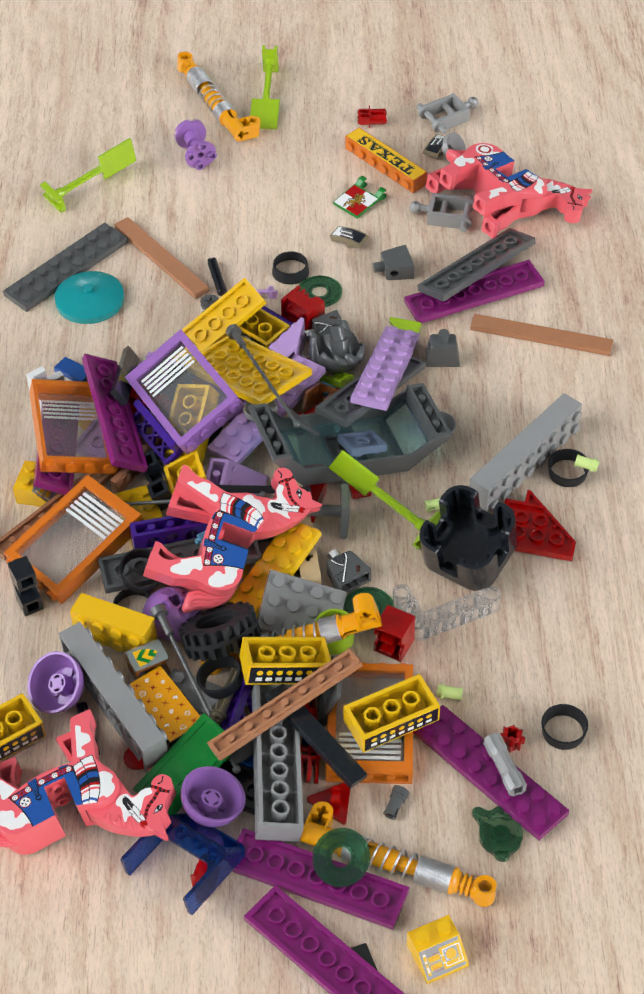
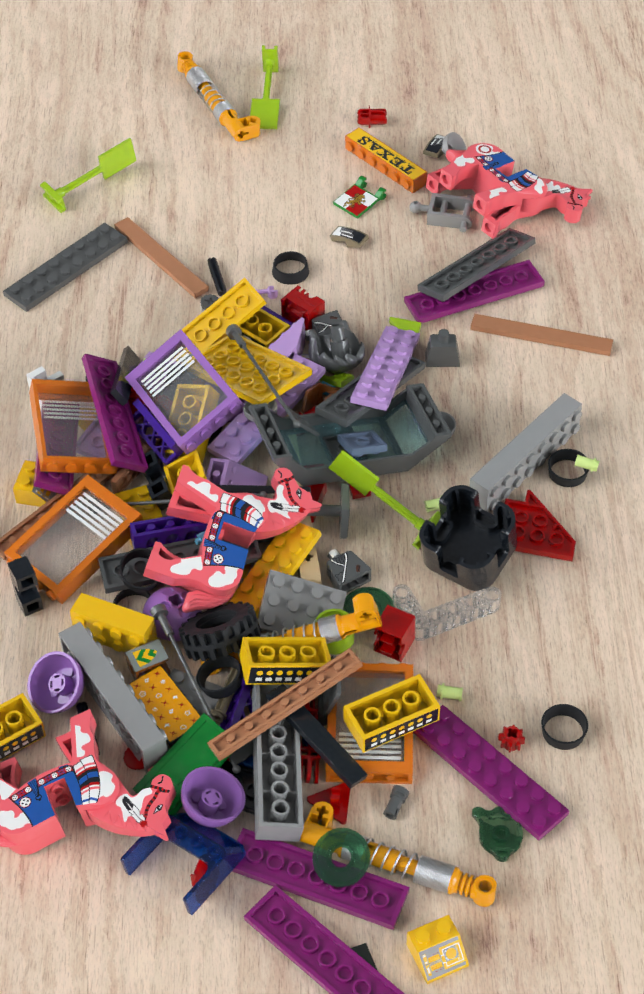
blue tile [54,357,86,382] -> none
teal dish [55,271,125,324] -> none
medium lavender piece [174,119,217,170] -> none
clear green piece [299,275,342,307] -> none
dark grey torso [372,245,414,280] -> none
light grey piece [417,93,479,134] -> none
light grey axle [483,733,527,797] -> none

